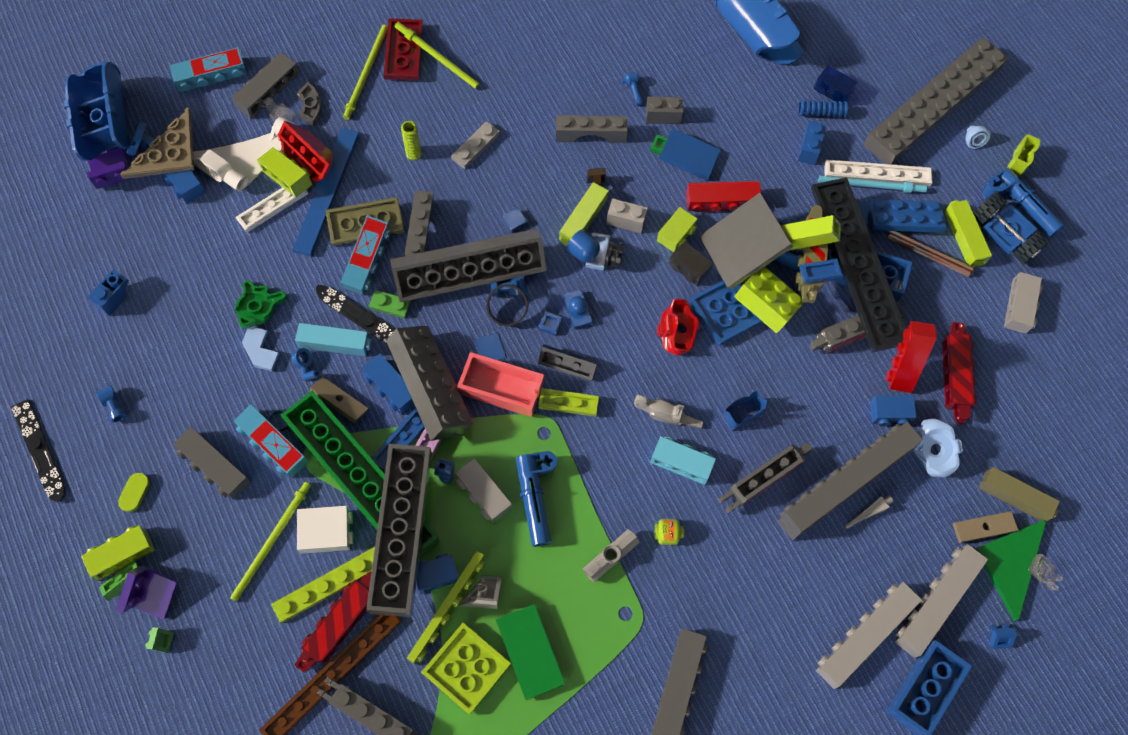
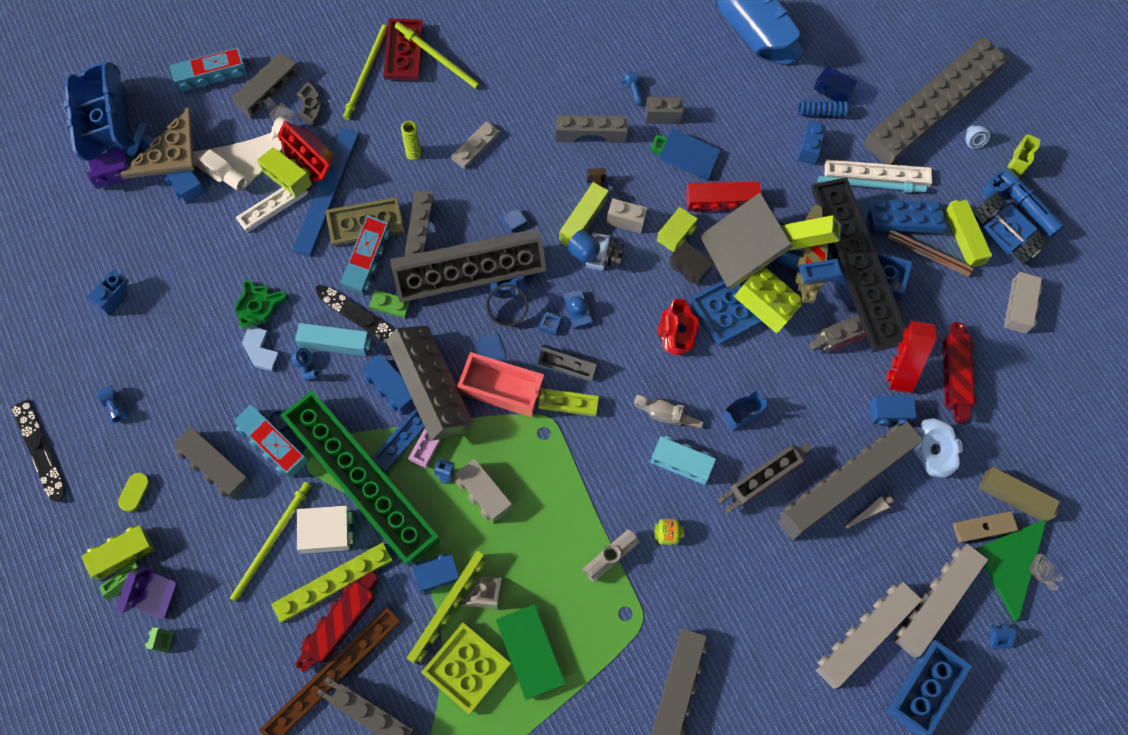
dark tan tile [310,377,368,424] -> none
dark grey brick [366,444,432,617] -> none
blue piece [515,451,557,547] -> none

